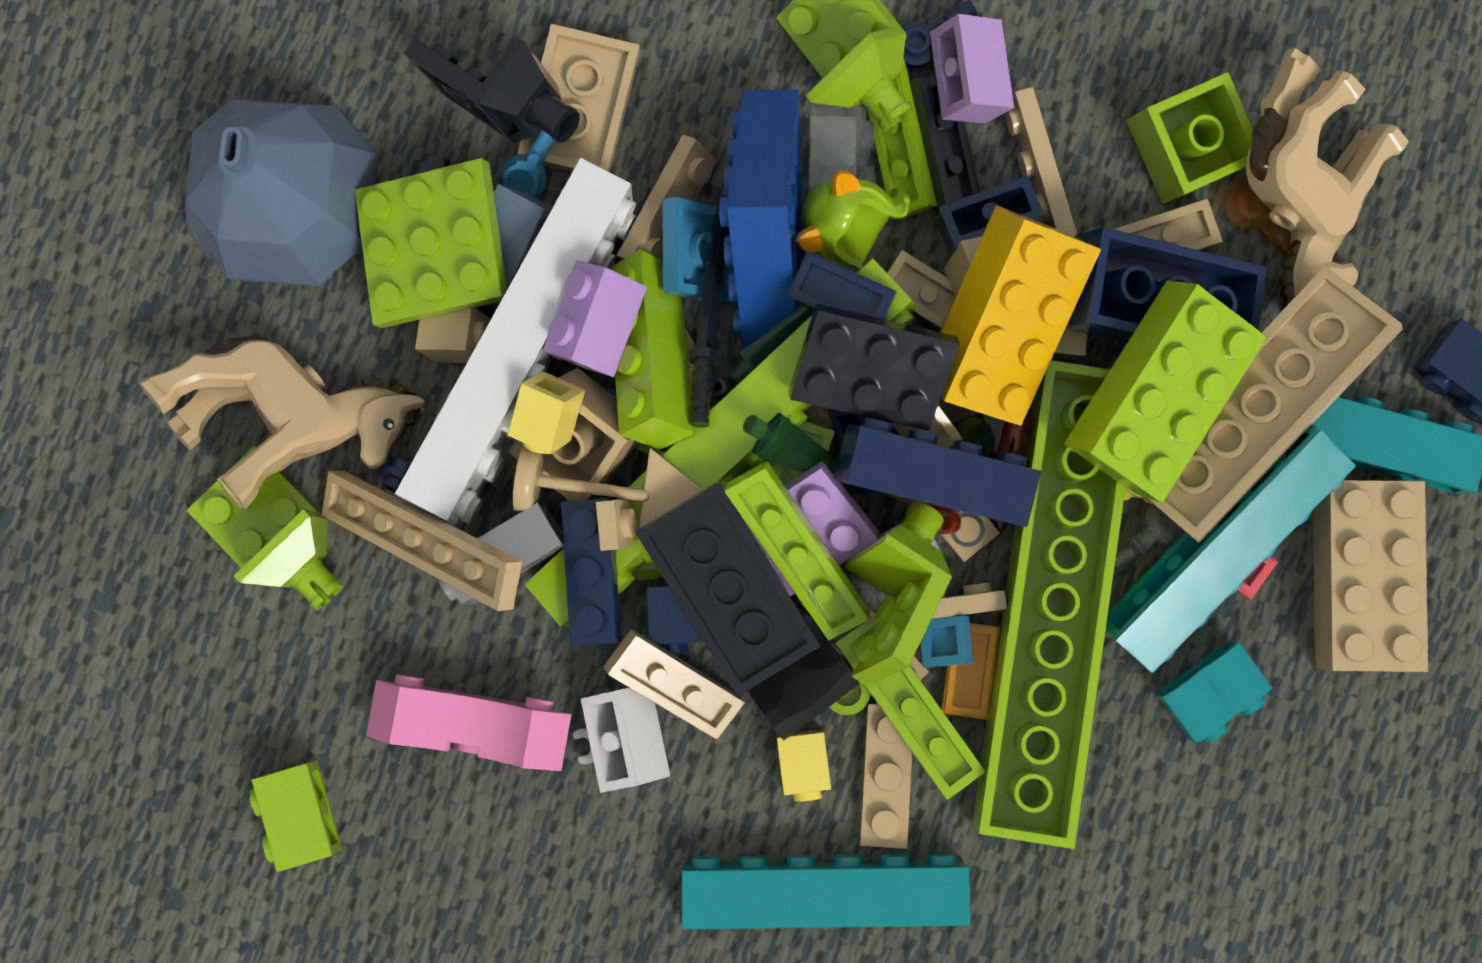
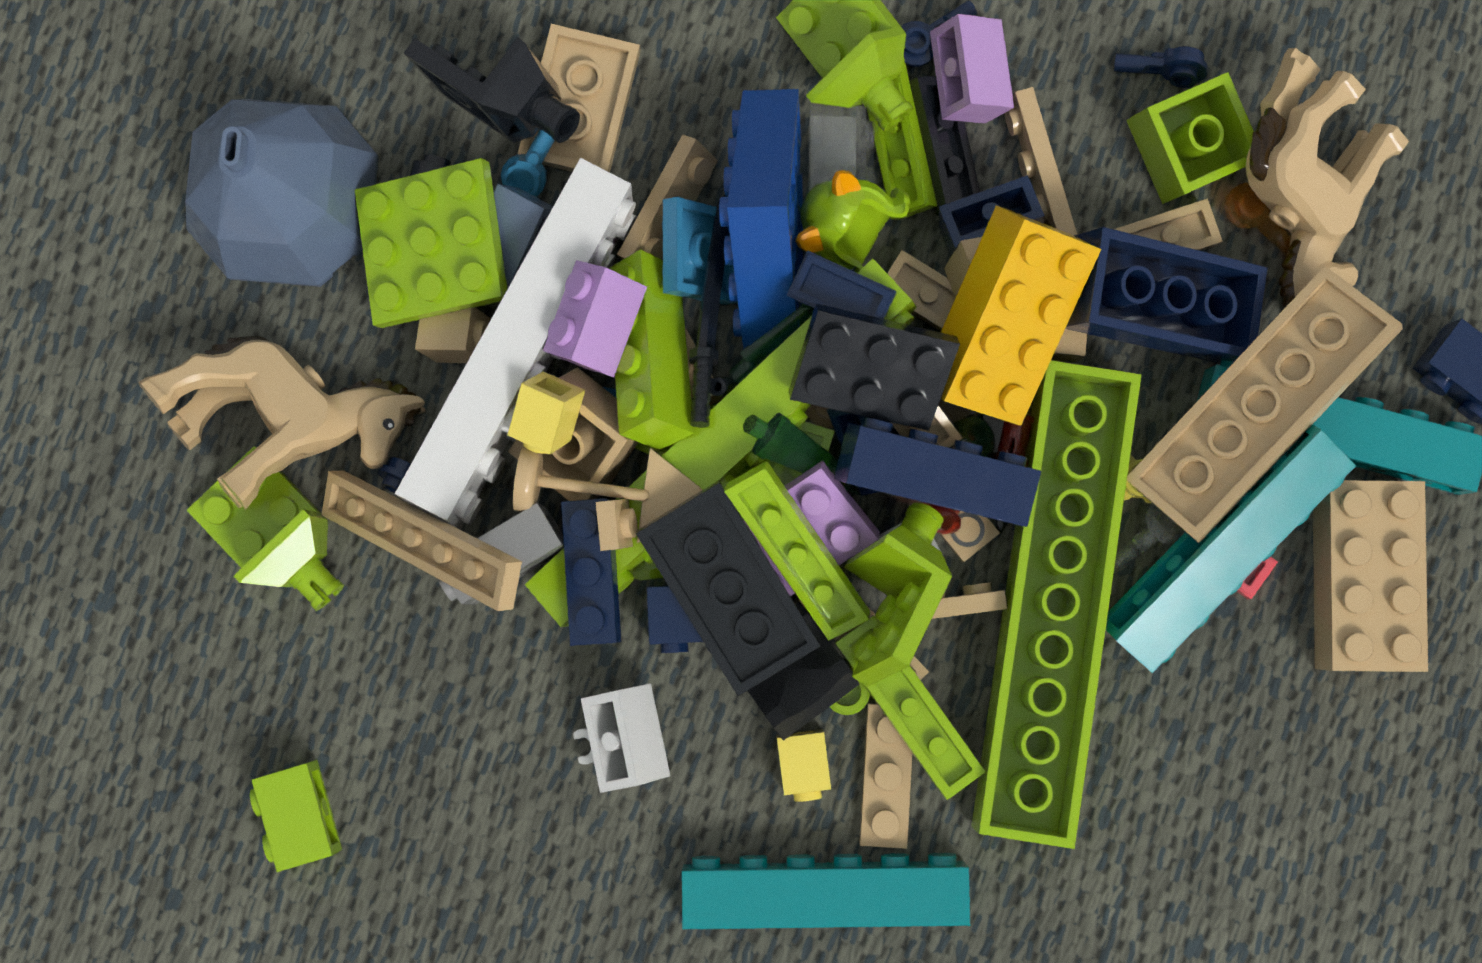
bright pink brick [366,674,571,771] -> none
tan plate [603,629,745,739] -> none
dark azure plate [920,615,974,668] -> none
light orange tile [941,623,1000,720] -> none
lime brick [1064,280,1267,503] -> none
teal brick [1155,640,1272,744] -> none
none -> dark blue plate [1114,46,1208,88]

